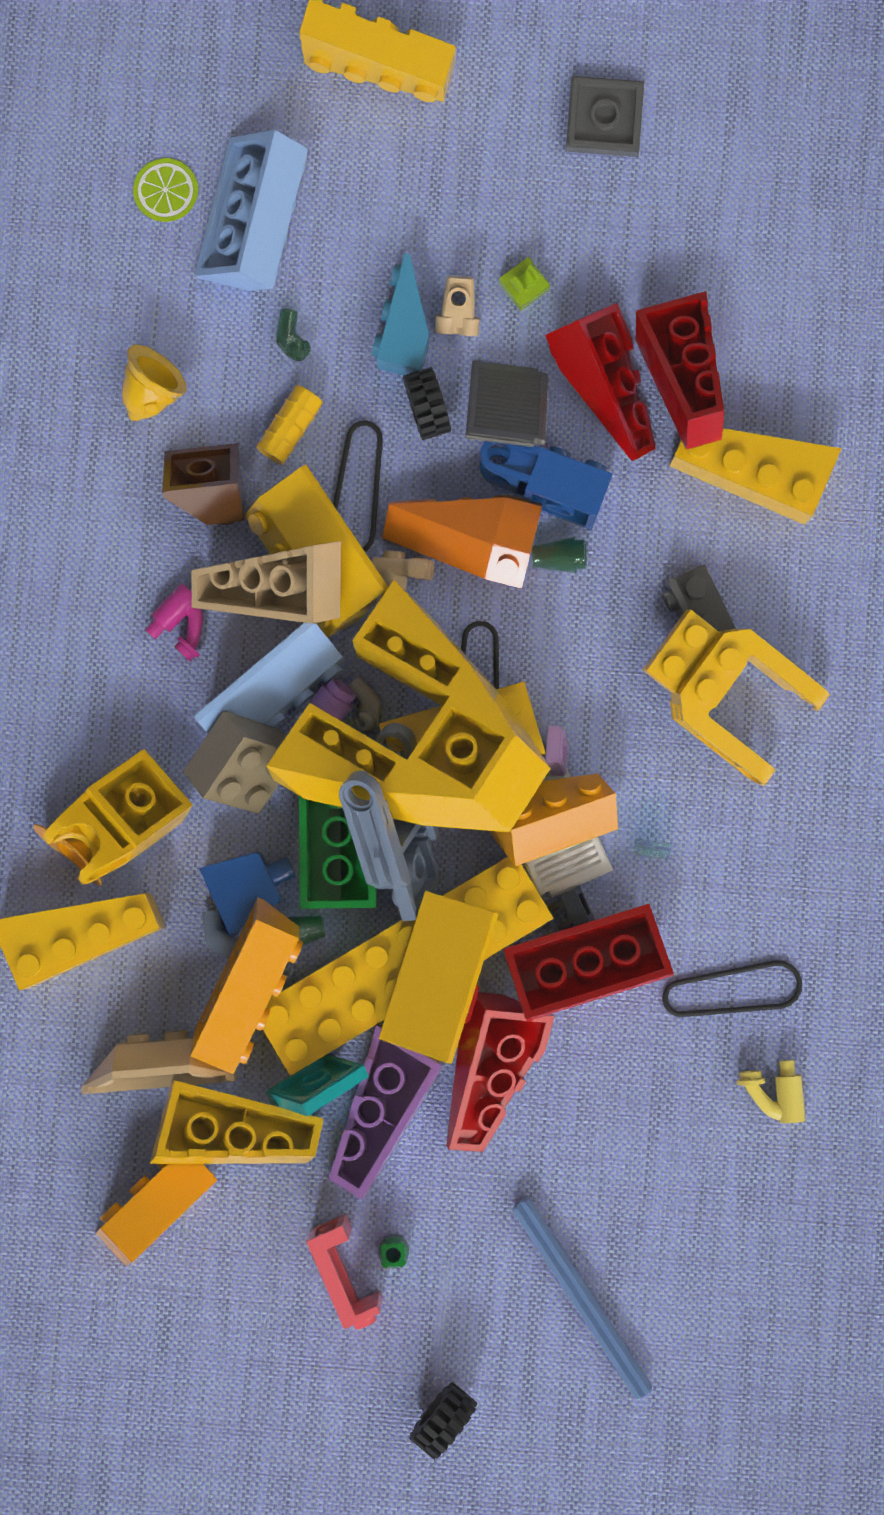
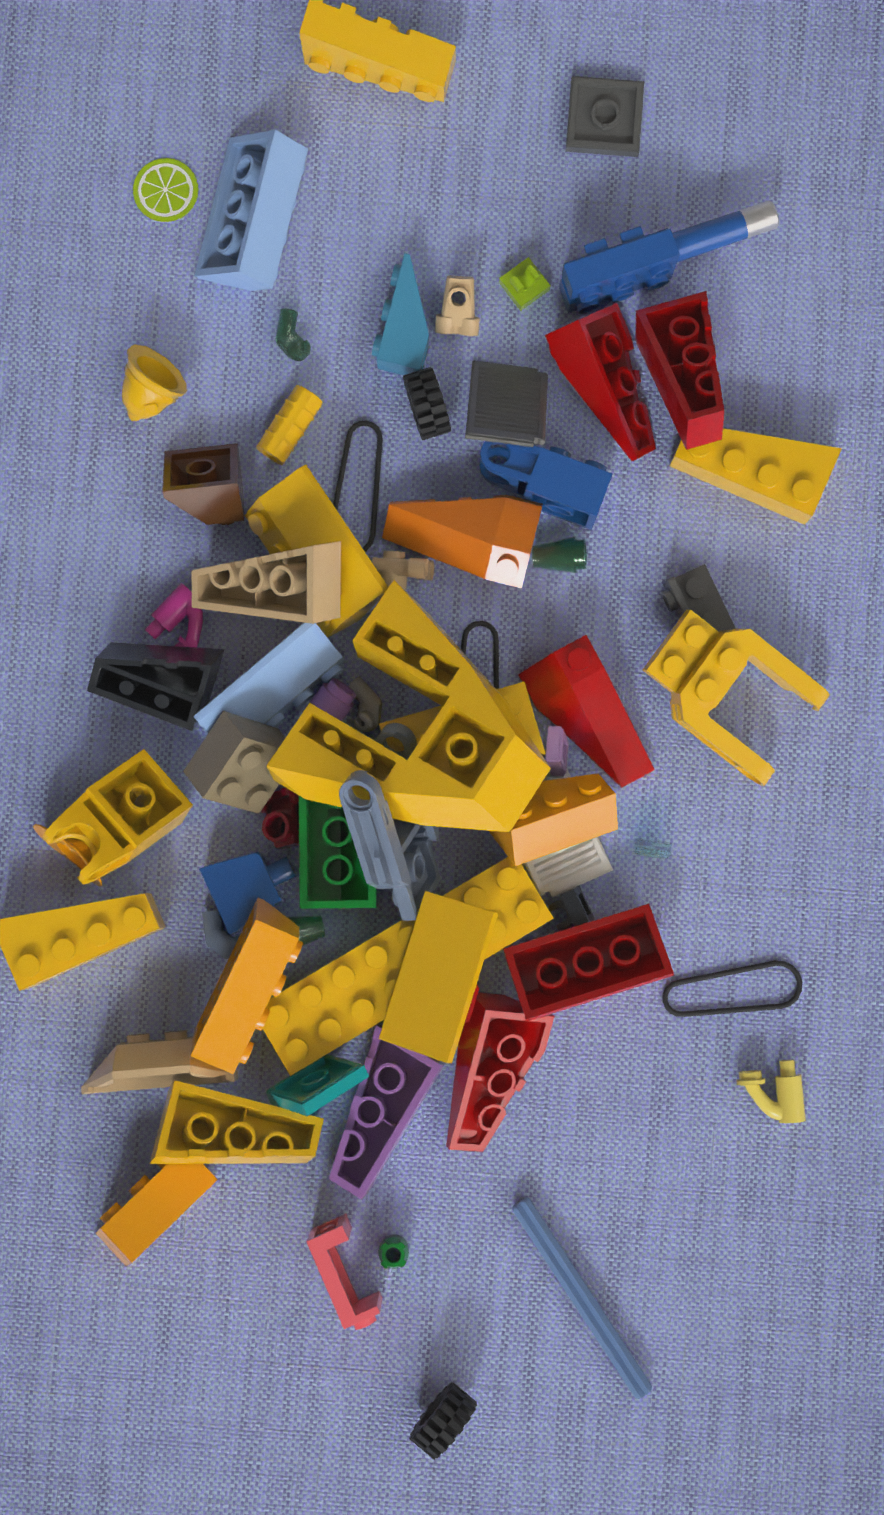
none -> black wedge [87,642,225,731]
none -> dark red plate [261,788,299,849]
none -> red wedge [518,635,655,788]
none -> blue piece [559,201,779,314]

